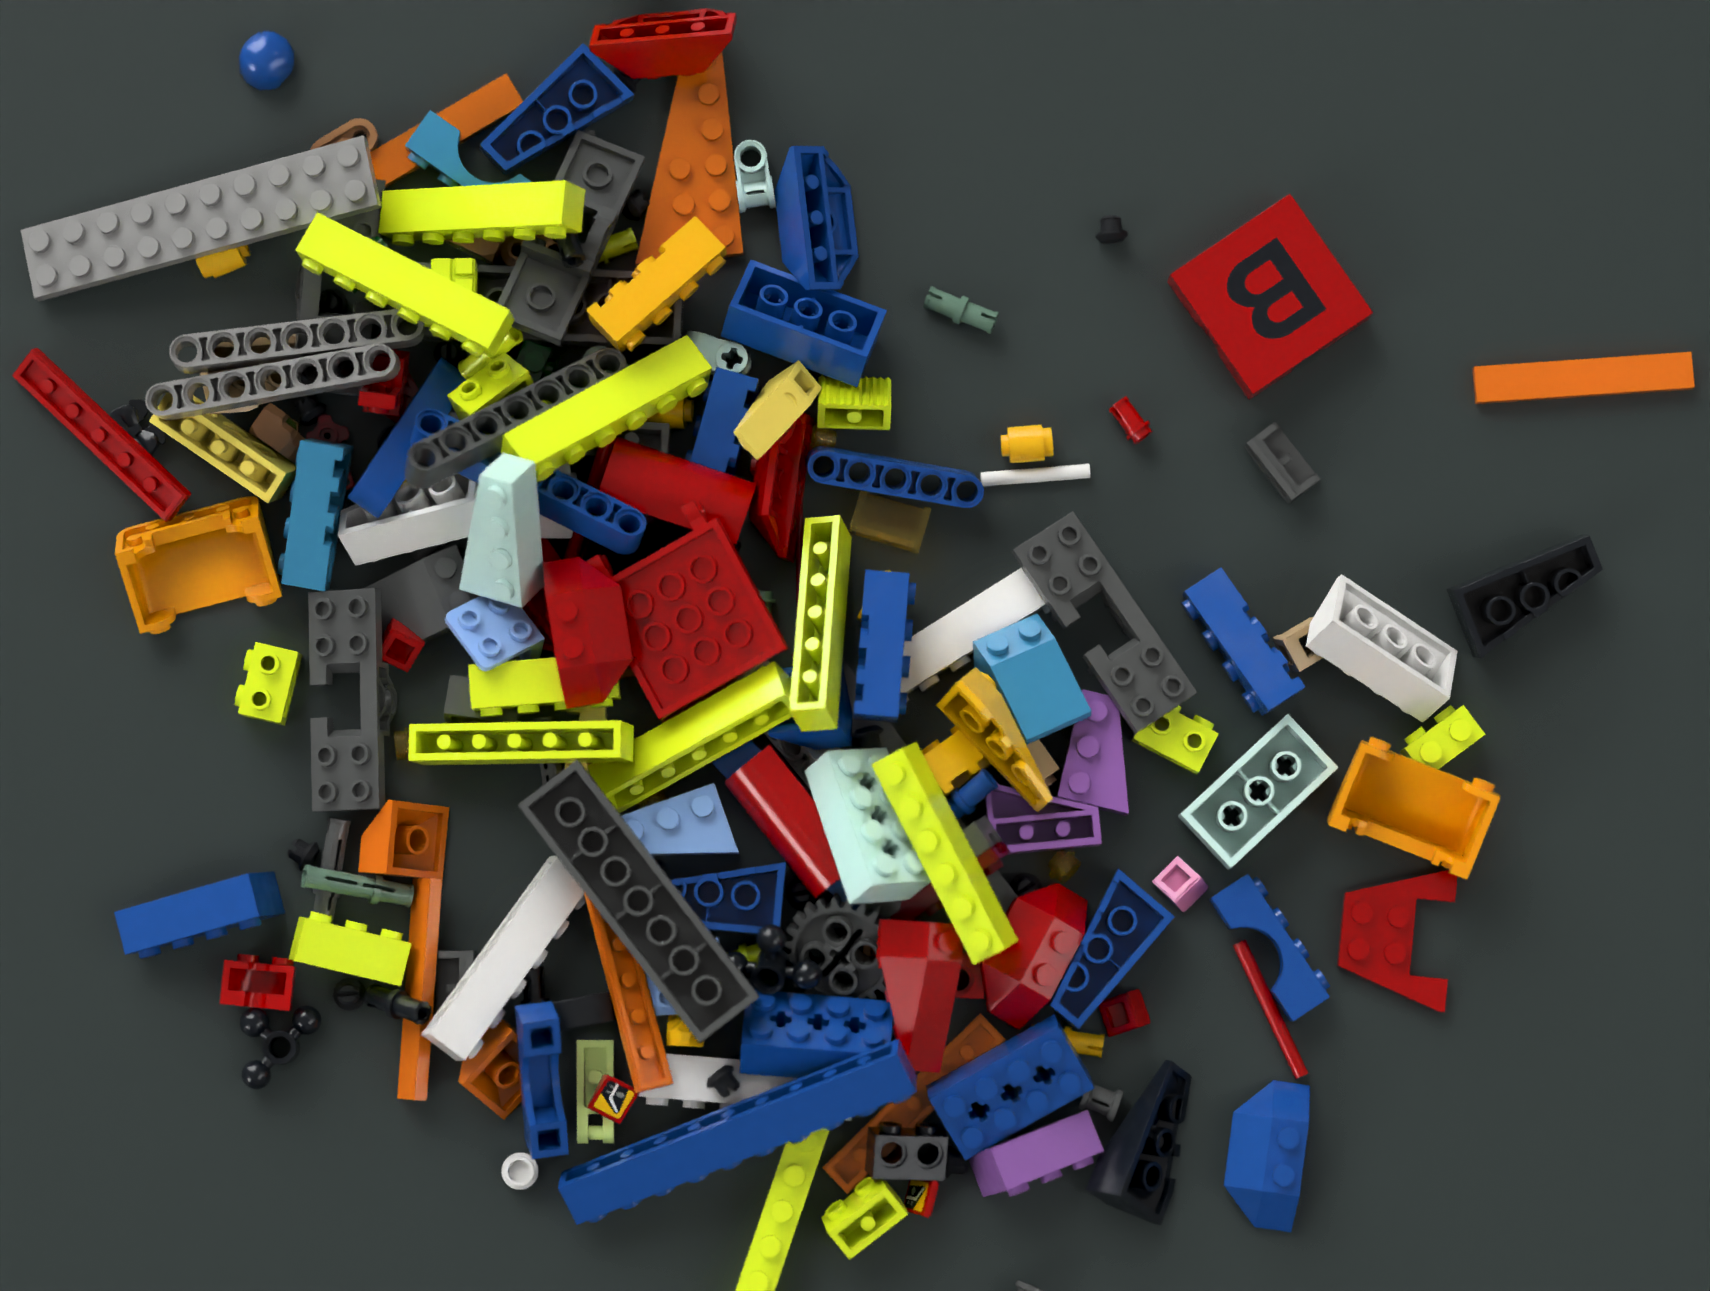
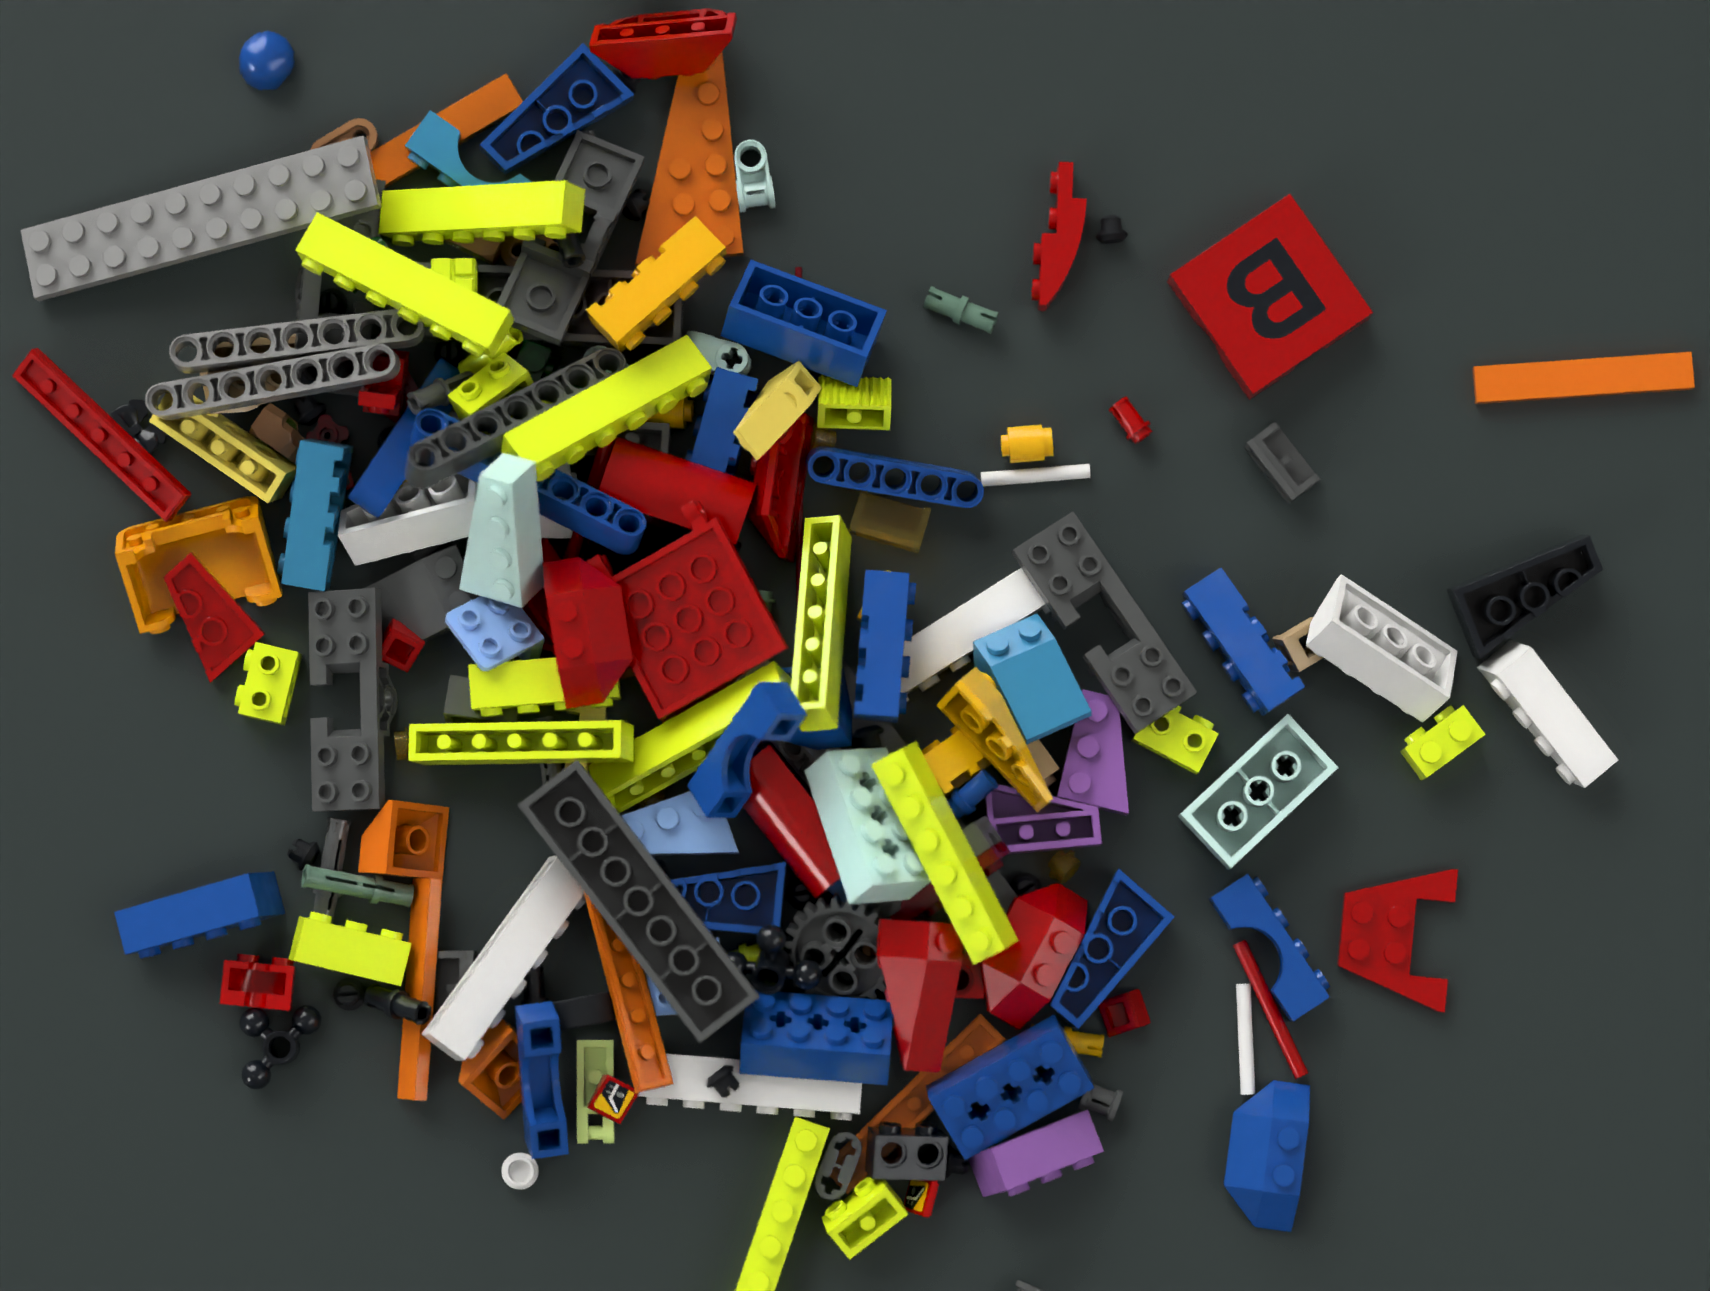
yellow brick [195,245,251,279] -> none
blue brick [558,1039,917,1225] -> none
neon yellow pin [599,227,639,264] -> none
yellow rock [666,1014,705,1047] -> none
blue wedge [774,146,859,291] -> none
black wedge [1086,1060,1192,1225] -> none
bright pink slope [1152,856,1208,912] -> none
light orange windscreen [1327,736,1501,880] -> none
none -> red wing [163,552,266,683]
none -> dark grey axle [407,371,474,415]
none -> blue arch [687,682,807,818]
none -> dark grey beam [815,1132,862,1200]
none -> red slope [1031,162,1087,311]
none -> white bar [1236,984,1255,1095]
none -> white wedge [1477,640,1618,788]

